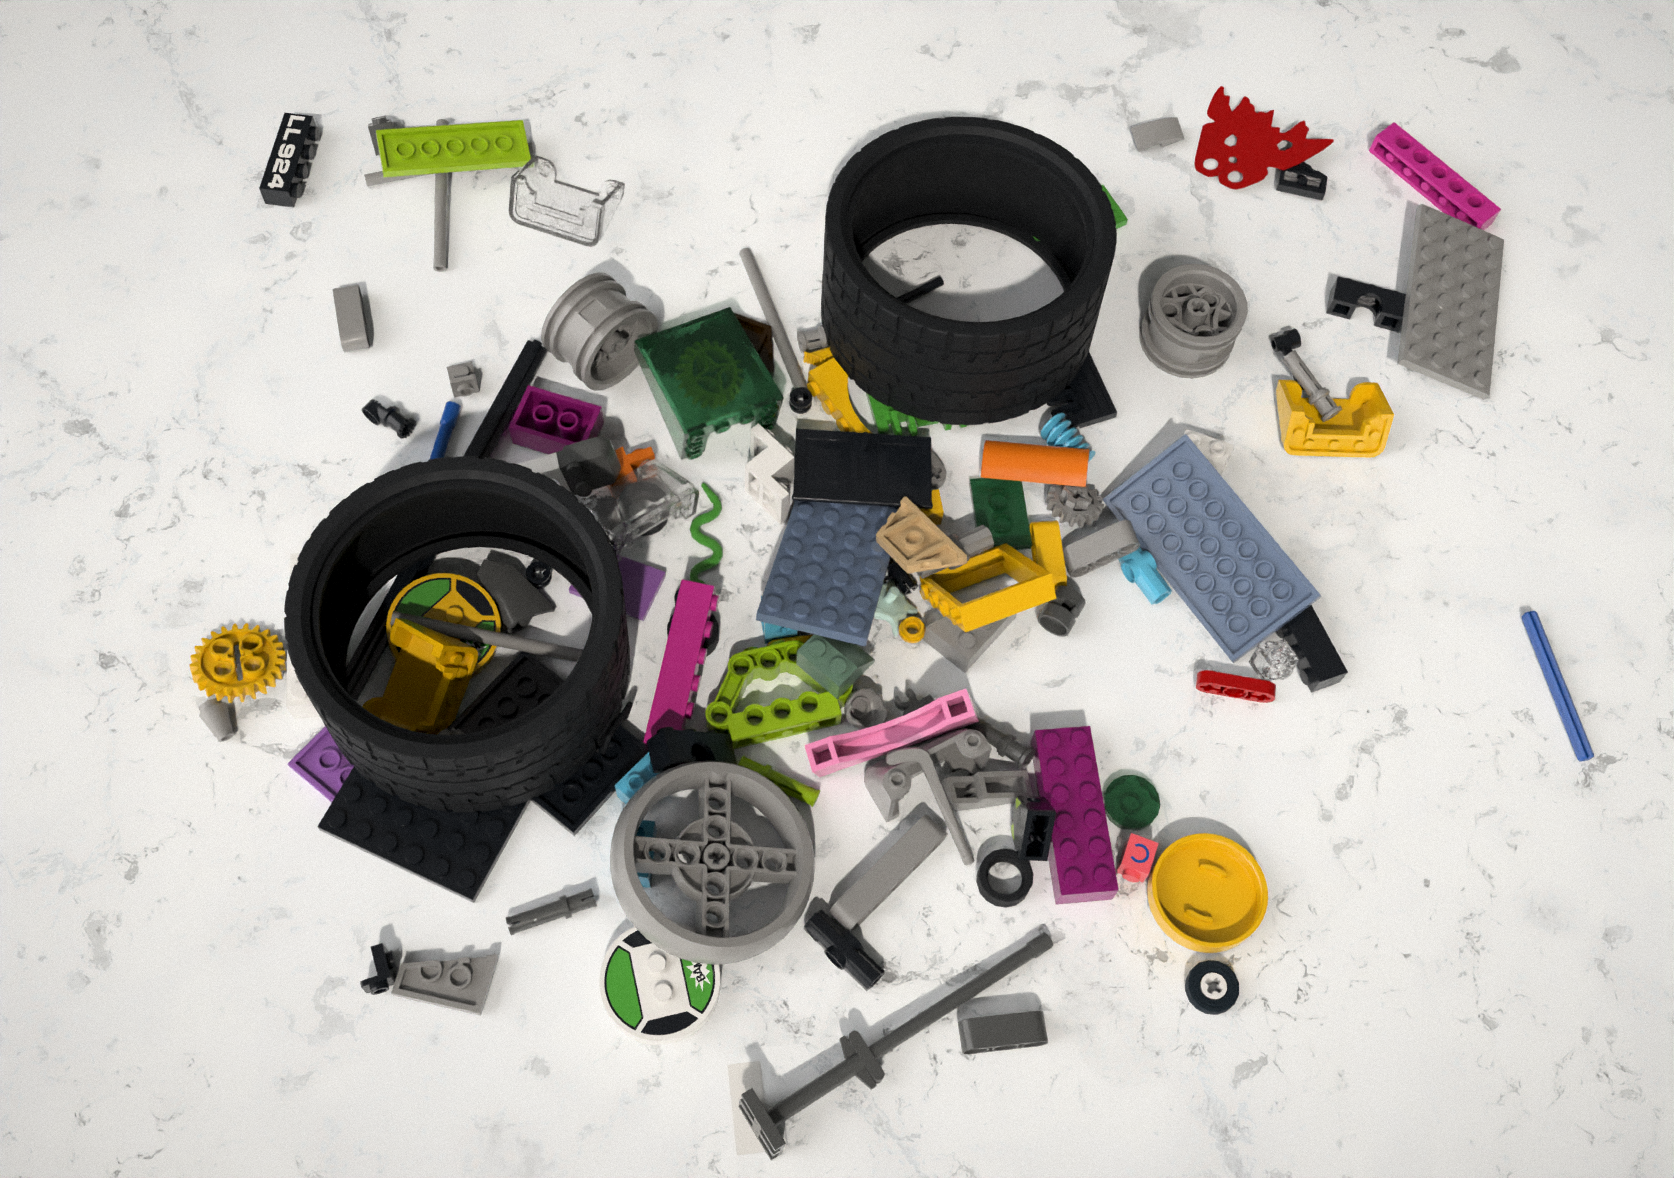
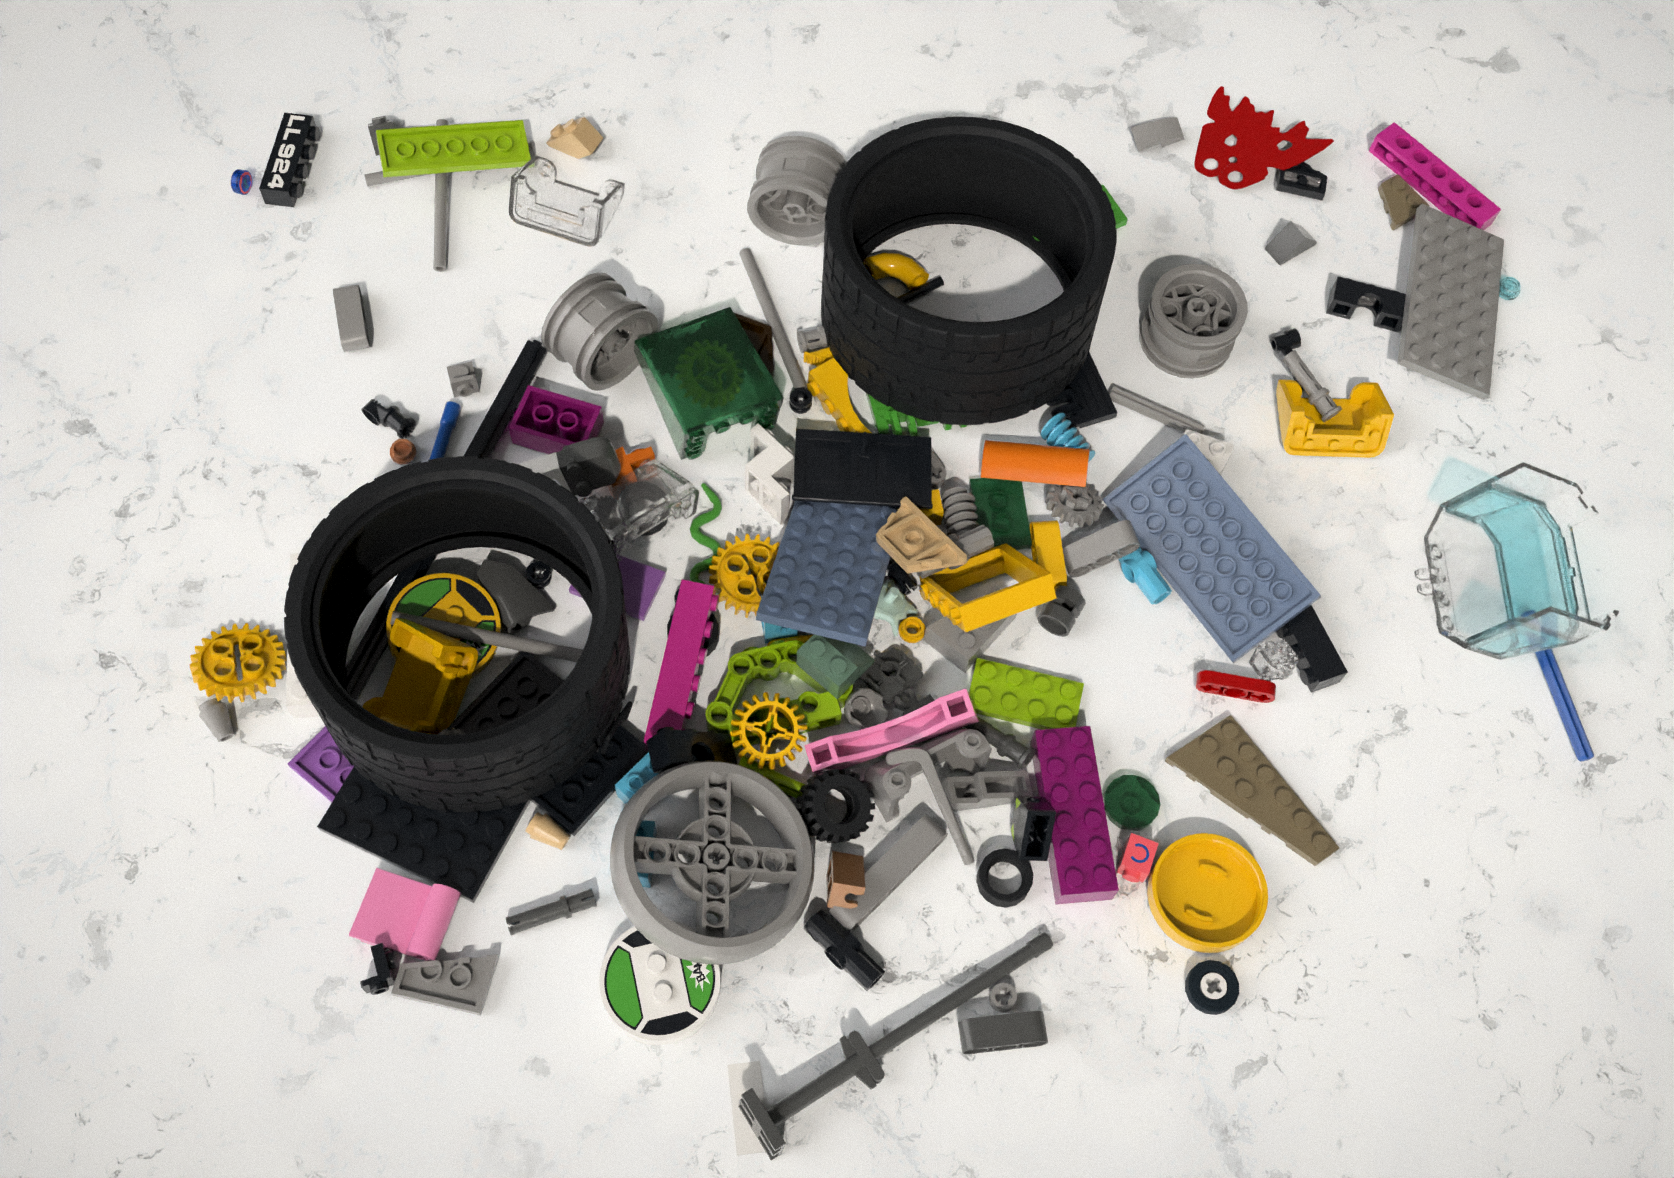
none -> clear blue tile [231,169,252,195]
none -> bright pink door [349,868,461,961]
none -> nougat plate [390,439,417,464]
none -> tan cone [525,812,571,850]
none -> tan slope [546,117,603,159]
none -> yellow gear [709,534,780,618]
none -> yellow gear [730,692,807,770]
none -> light grey wheel [747,136,847,246]
none -> black tyre [796,769,875,843]
none -> medium nougat hinge [826,851,866,909]
none -> dark grey piece [860,647,923,704]
none -> yellow cylinder [862,253,929,290]
none -> light grey piece [941,487,979,535]
none -> lime plate [969,658,1084,730]
none -> light grey bush [989,983,1017,1013]
none -> light grey axle [1109,386,1205,434]
none -> dark tan wing [1165,715,1339,866]
none -> slope [1265,221,1317,266]
none -> dark tan wing [1378,174,1430,231]
none -> clear windscreen [1414,462,1620,660]
none -> clear light blue plate [1499,277,1521,300]

